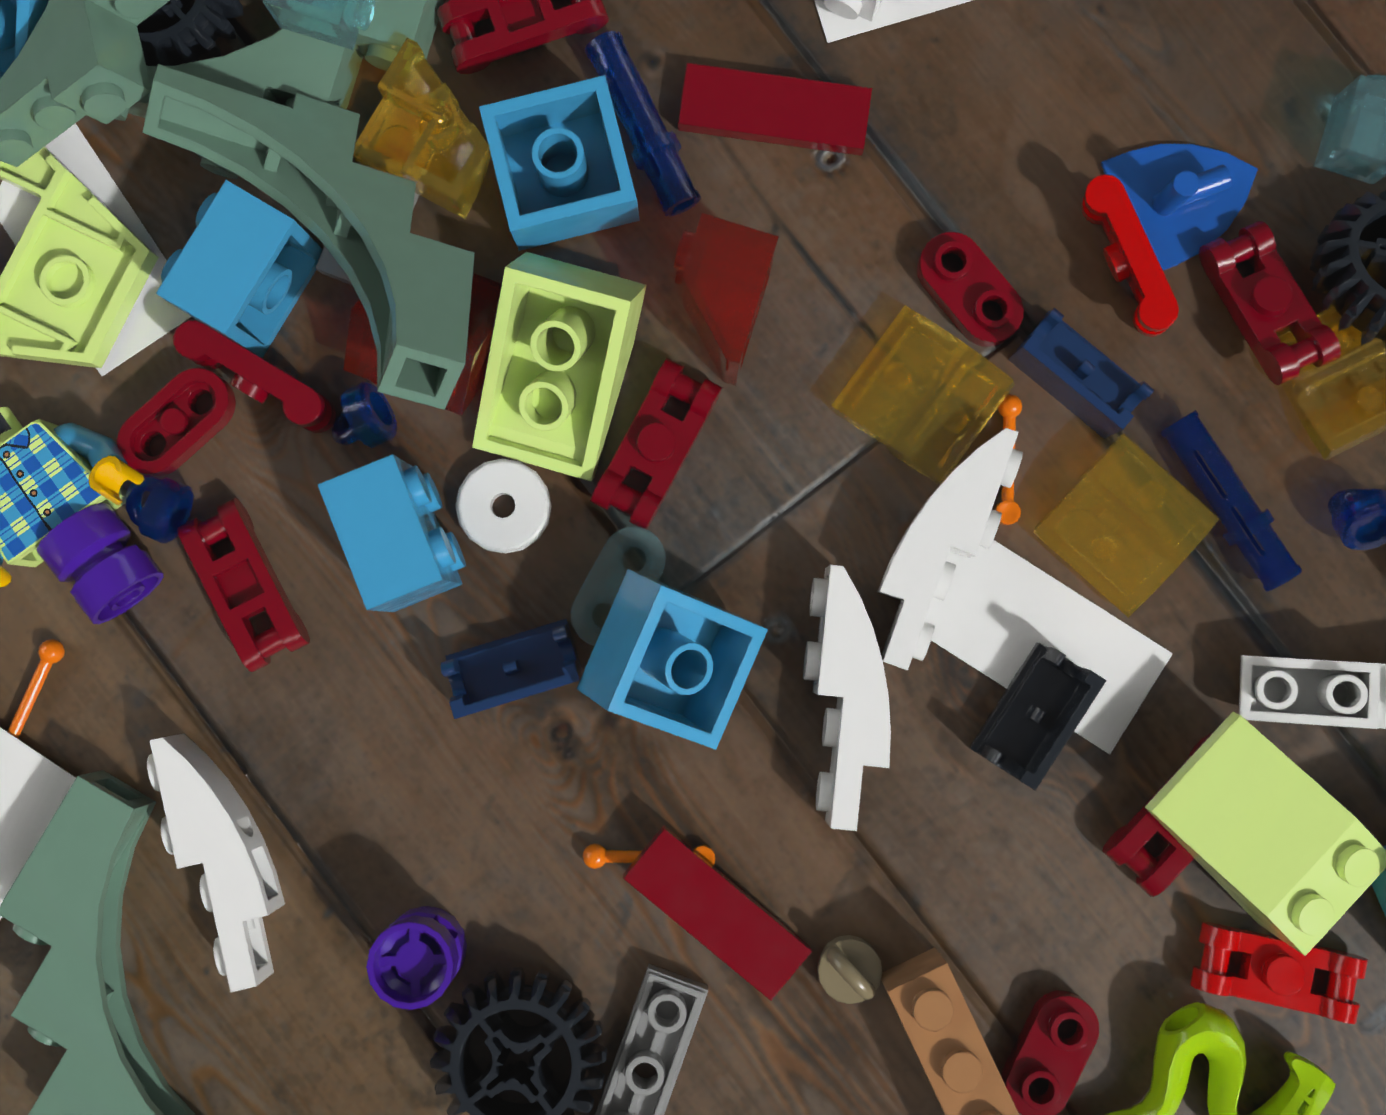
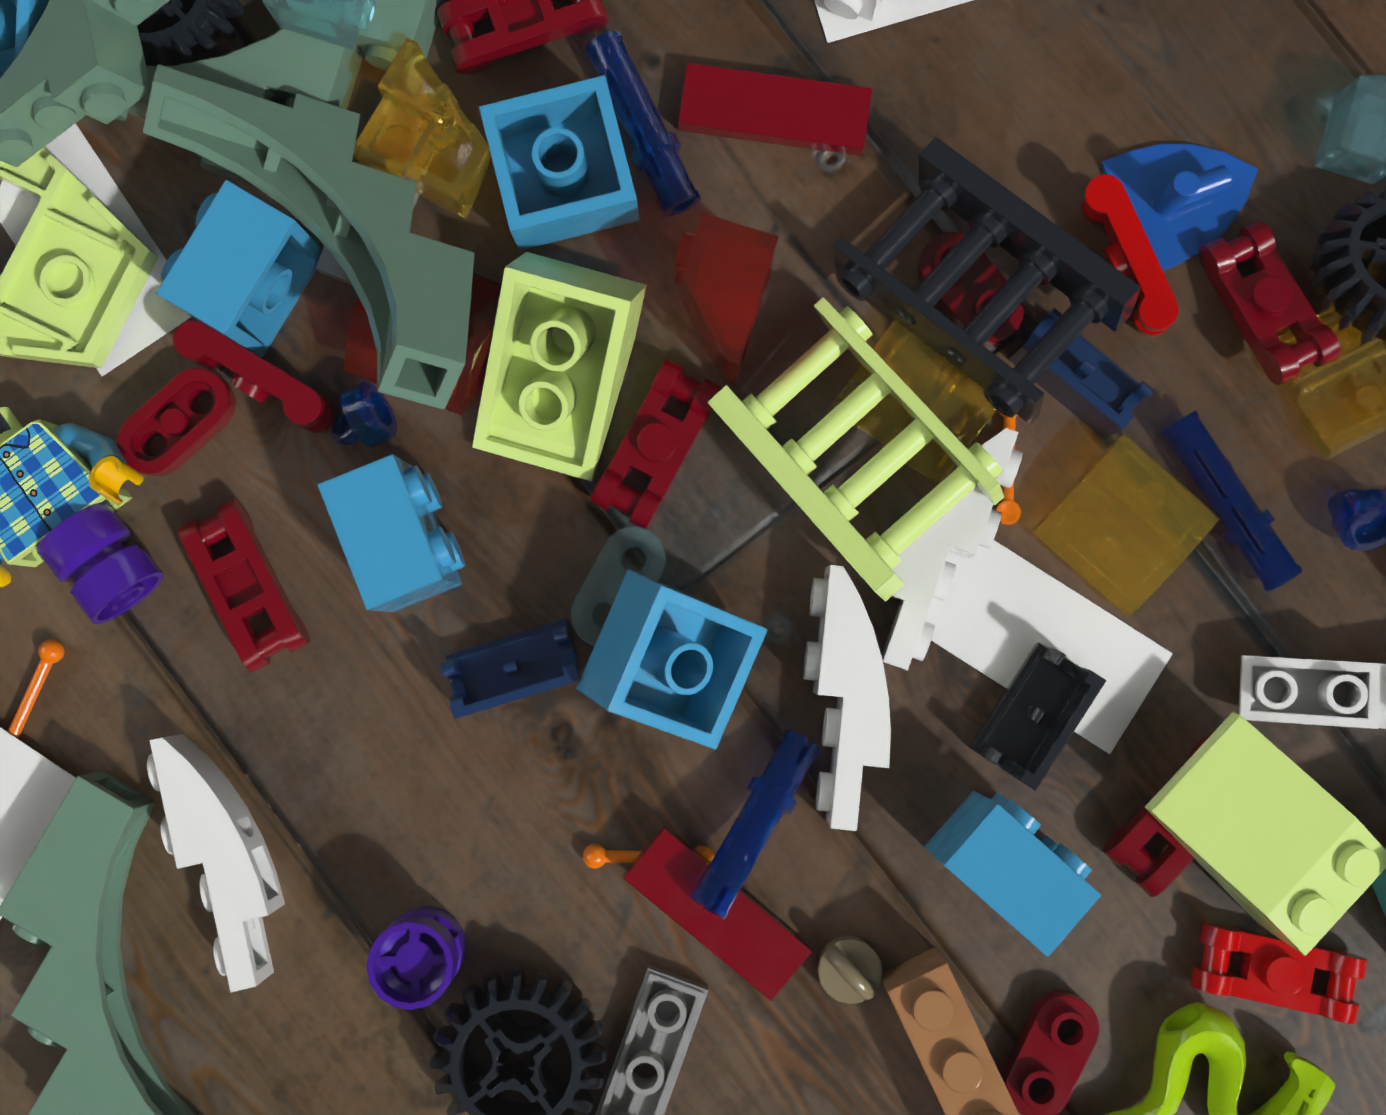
clear blue tile [125,475,194,544] -> none
white piece [456,458,552,554] -> none
none -> clear blue pin [688,730,821,920]
none -> yellowish green fence [707,297,1005,602]
none -> black fence [833,137,1141,425]
none -> dark azure brick [924,790,1102,957]

